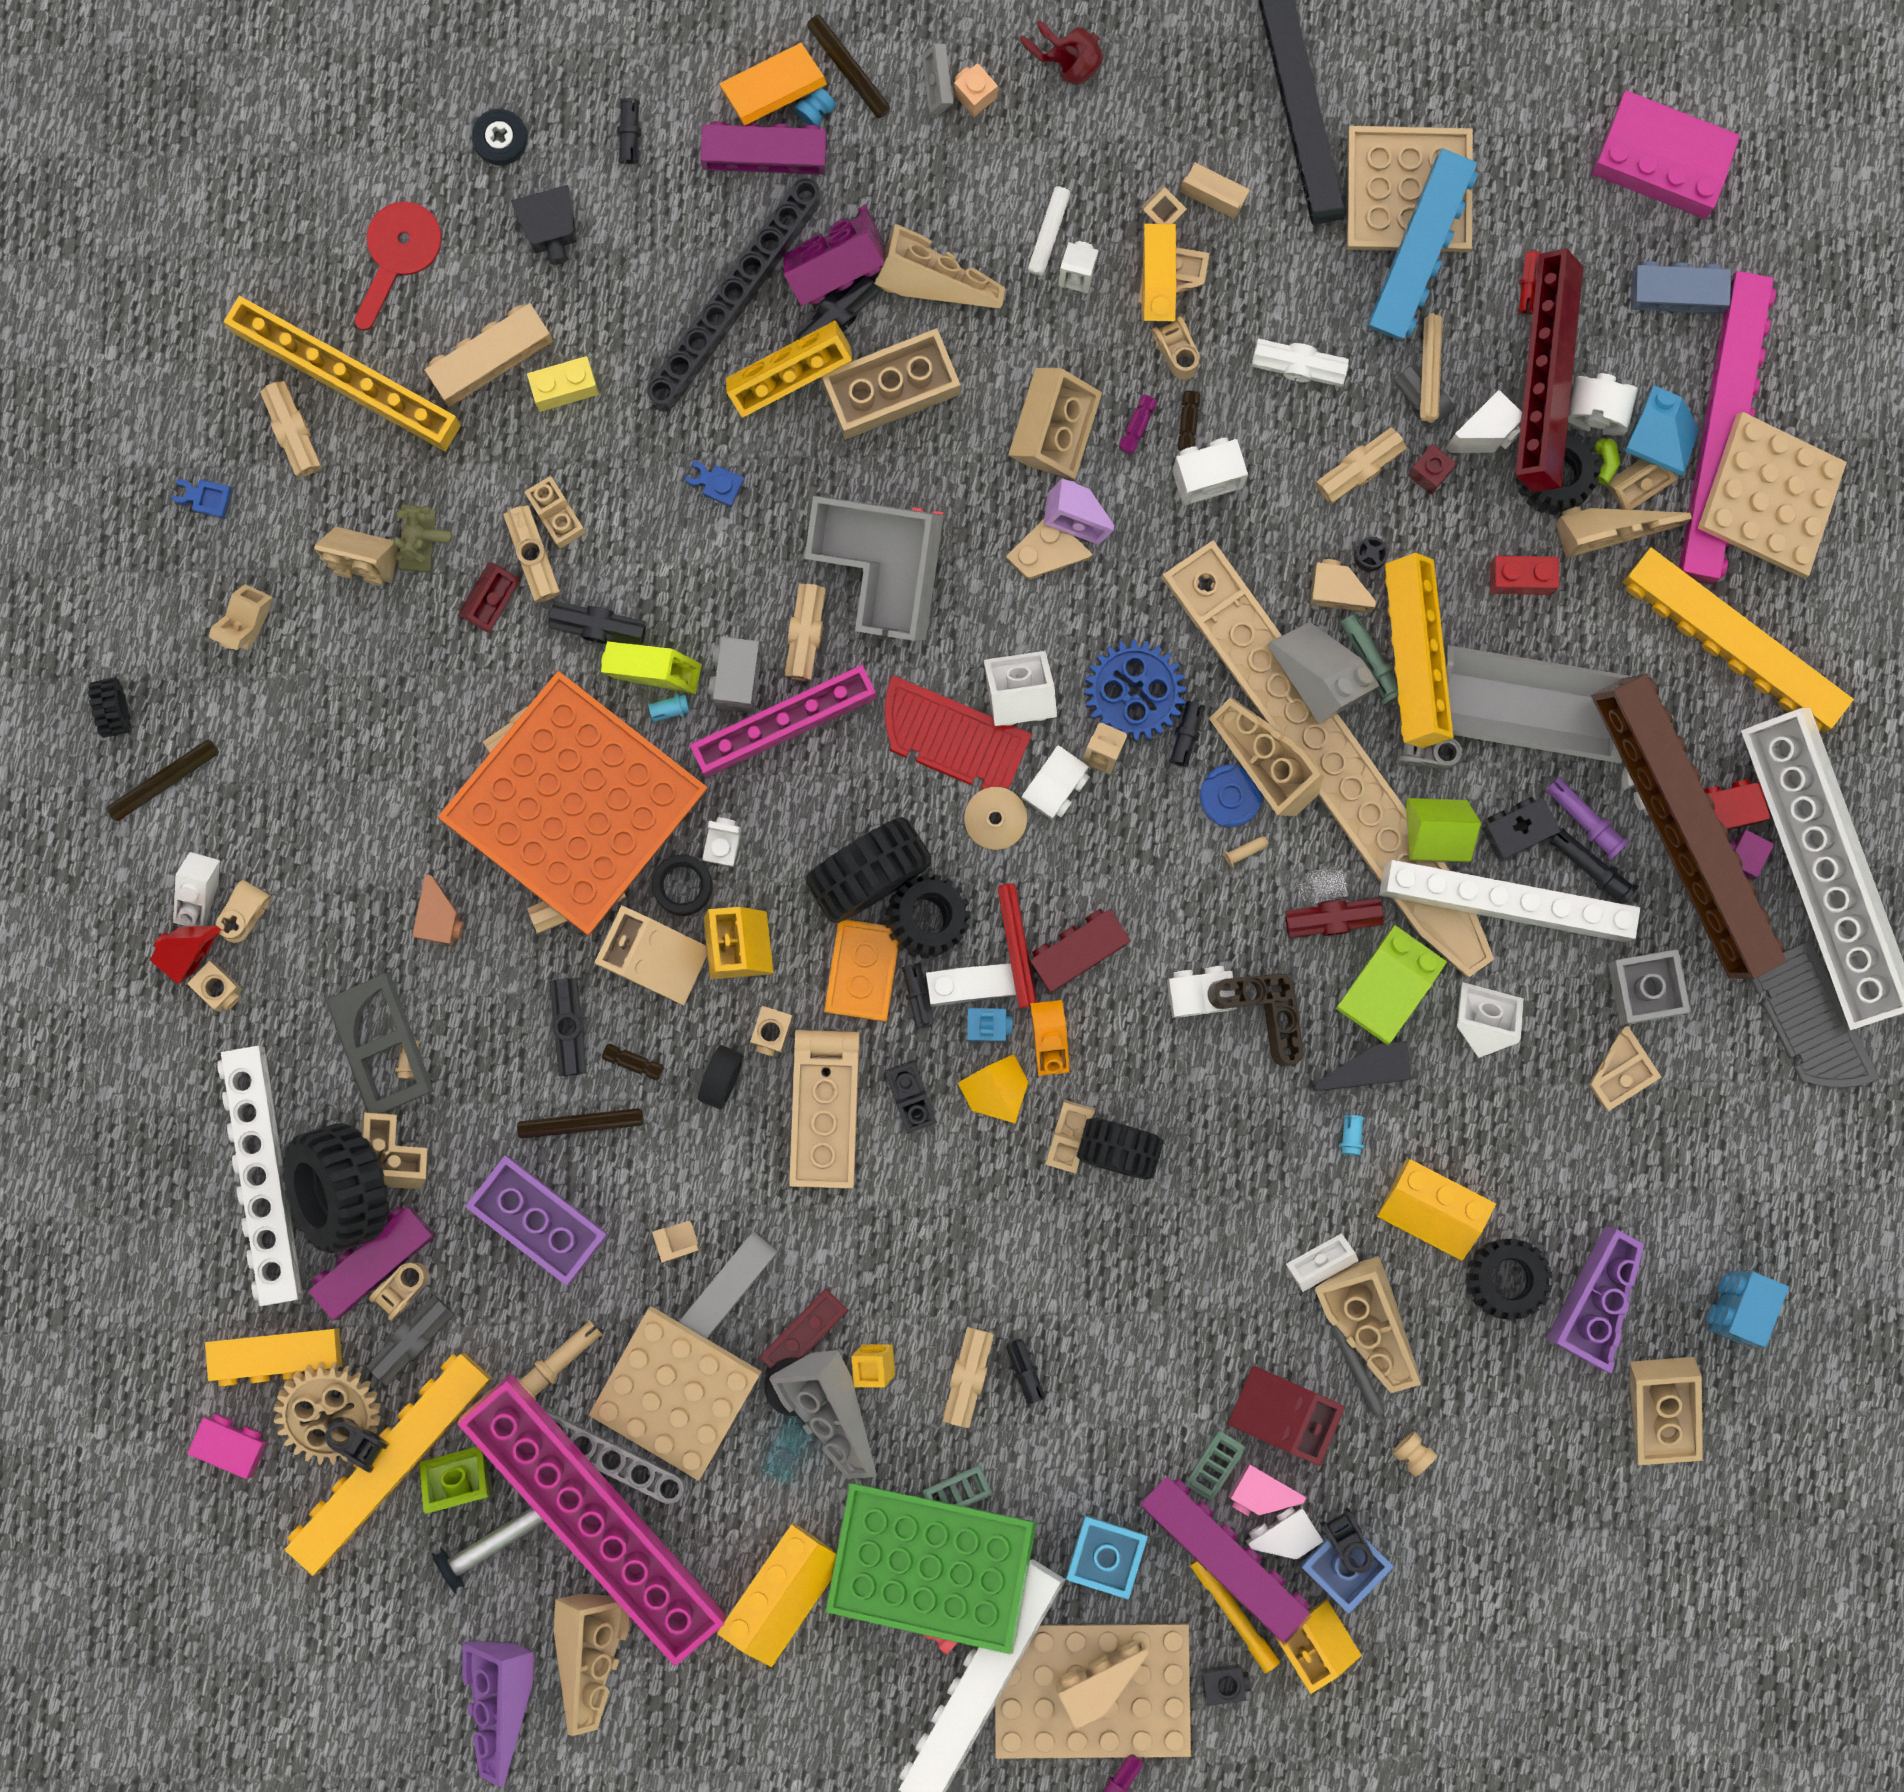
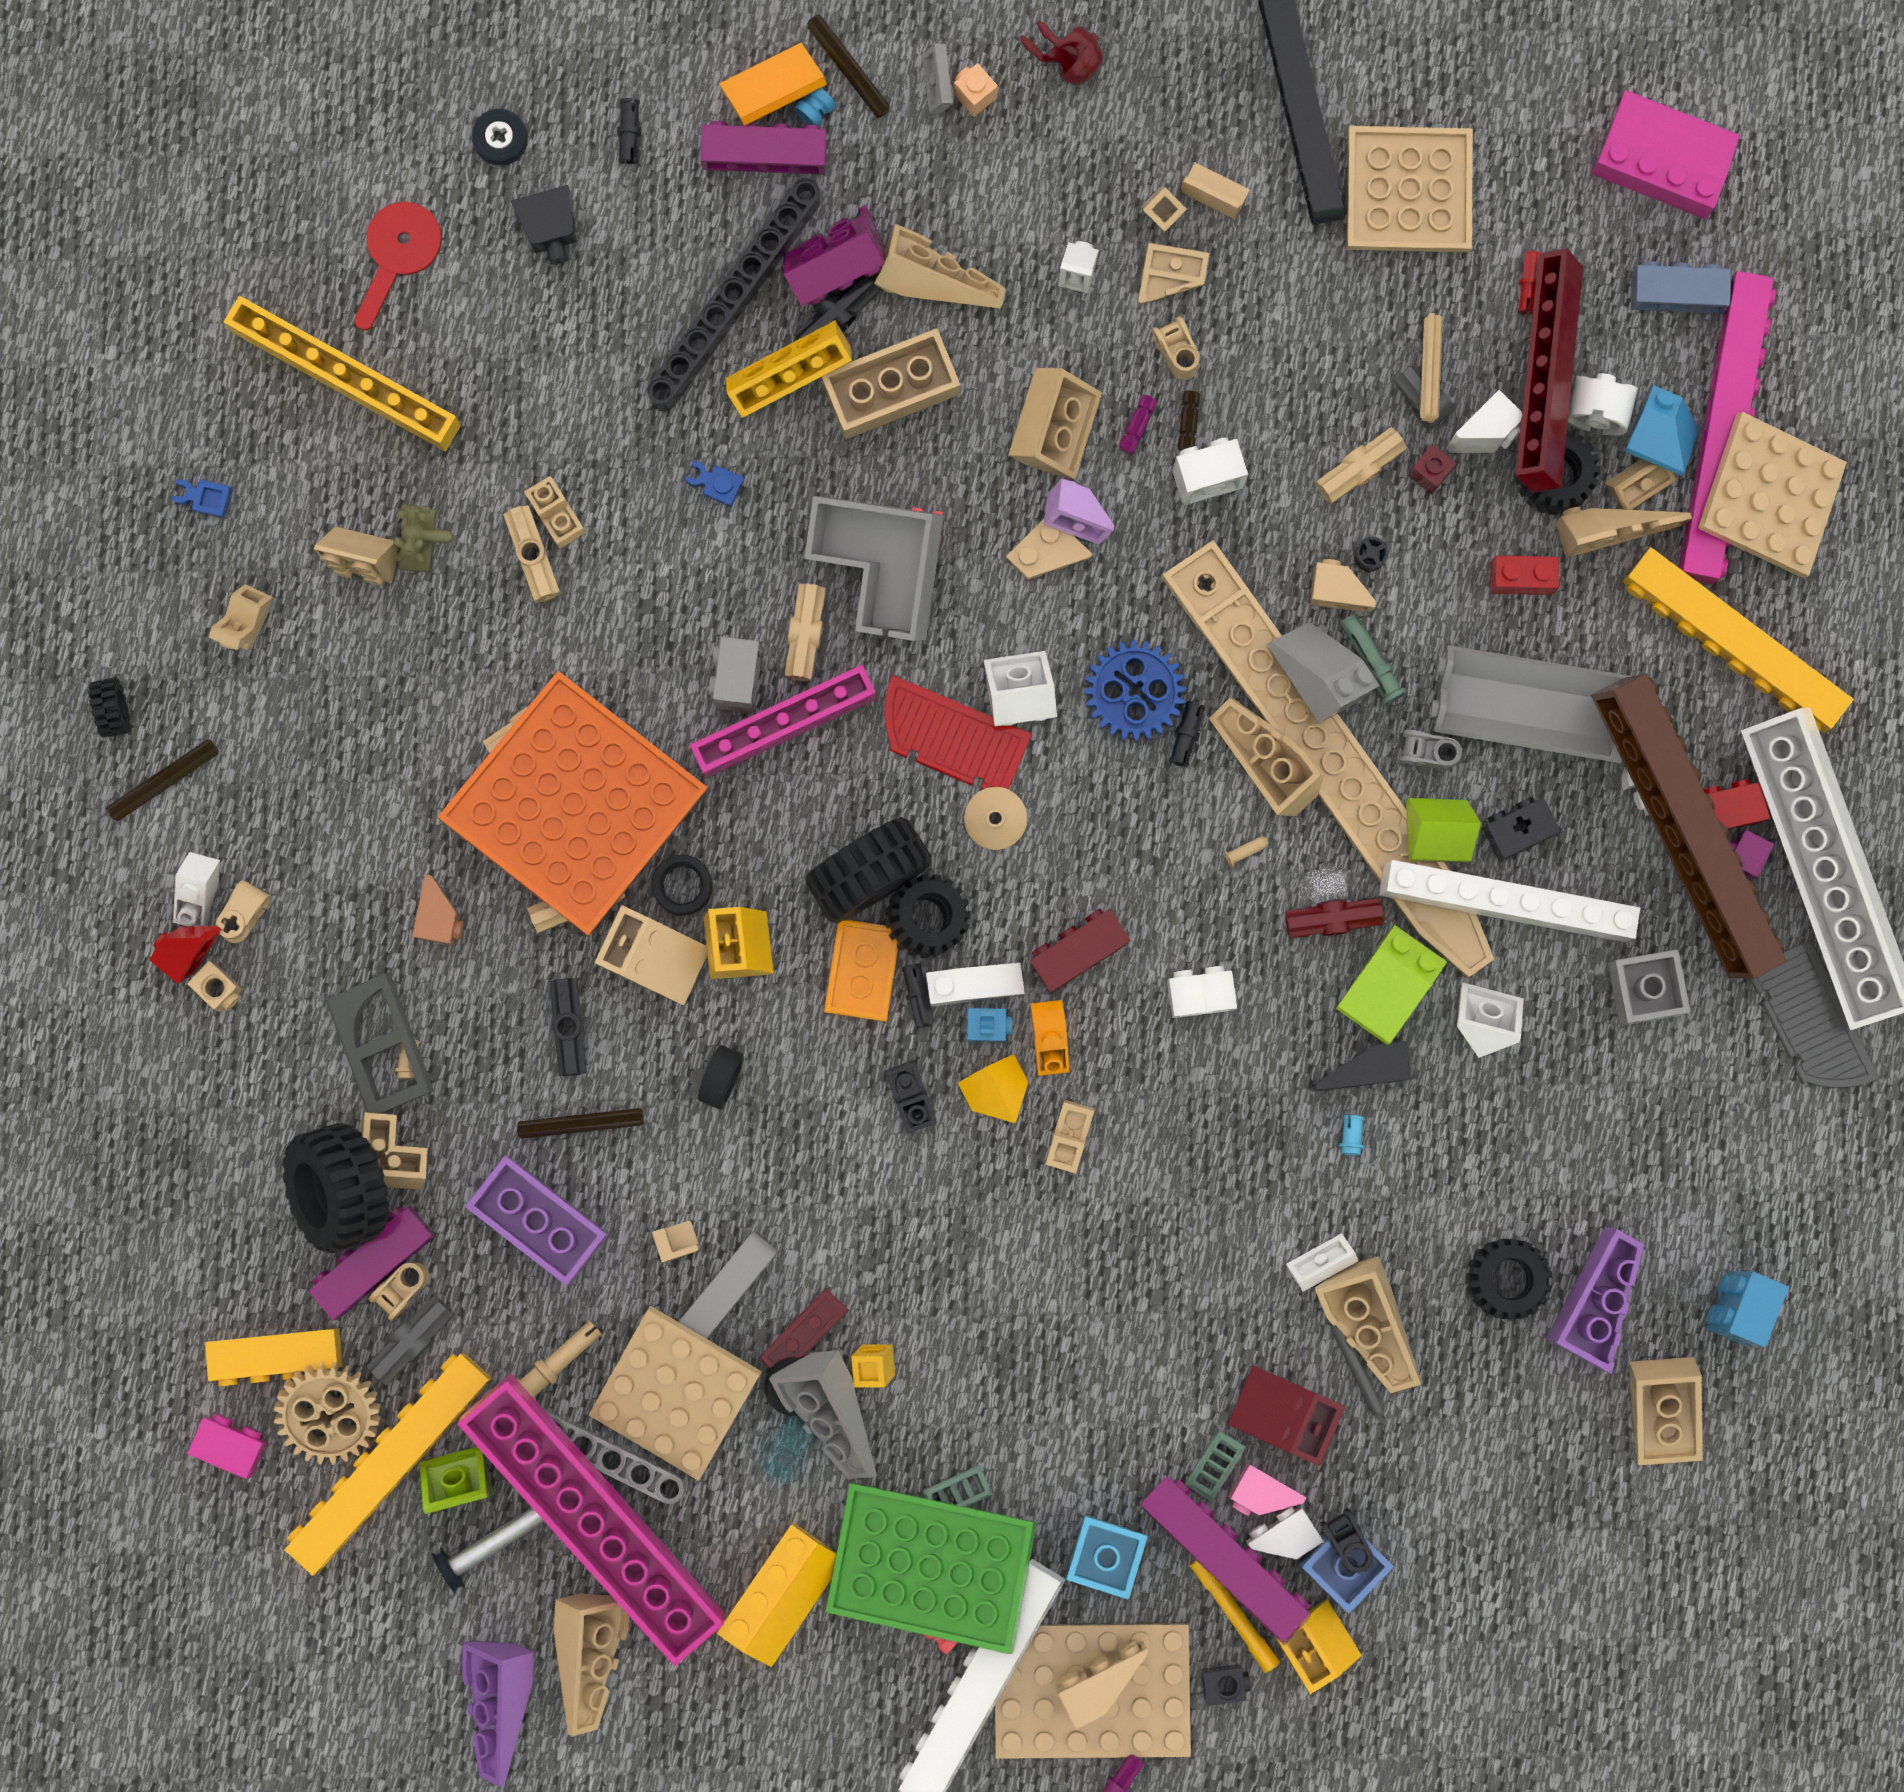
white brick [218,1046,304,1306] -> none
tan piece [260,381,322,478] -> none
black piece [325,1417,389,1473] -> none
tan brick [424,303,554,408] -> none
dark red slope [458,562,521,633] -> none
light yellow brick [527,356,599,412] -> none
black piece [548,601,647,645] -> none
neon yellow slope [601,641,702,694] -> none
dark brown axle [602,1044,664,1080] -> none
medium azure pin [648,693,690,723] -> none
white bracket [702,817,741,867] -> none
tan brick [750,1006,794,1057] -> none
tan hinge [789,1030,860,1189] -> none
tan piece [943,1327,994,1428] -> none
red axle [998,883,1037,1008] -> none
black axle [1006,1339,1046,1404] -> none
white brick [1021,745,1090,820] -> none
white axle [1028,186,1070,276] -> none
black tyre [1077,1118,1164,1180] -> none
tan slope [1082,723,1127,775] -> none
yellow slope [1141,223,1176,321] -> none
blue tile [1199,764,1263,828] -> none
dark brown beam [1207,974,1303,1067] -> none
white piece [1251,339,1349,387] -> none
dark azure brick [1366,148,1478,341] -> none
yellow slope [1376,1159,1496,1261] -> none
yellow brick [1385,553,1454,748] -> none
tan wheel [1392,1431,1438,1477] -> none
medium lavender pin [1545,777,1630,861] -> none
black pin [1550,828,1639,904] -> none
tan wing [1589,1026,1661,1112] -> none
lime arm [1595,438,1620,486] -> none

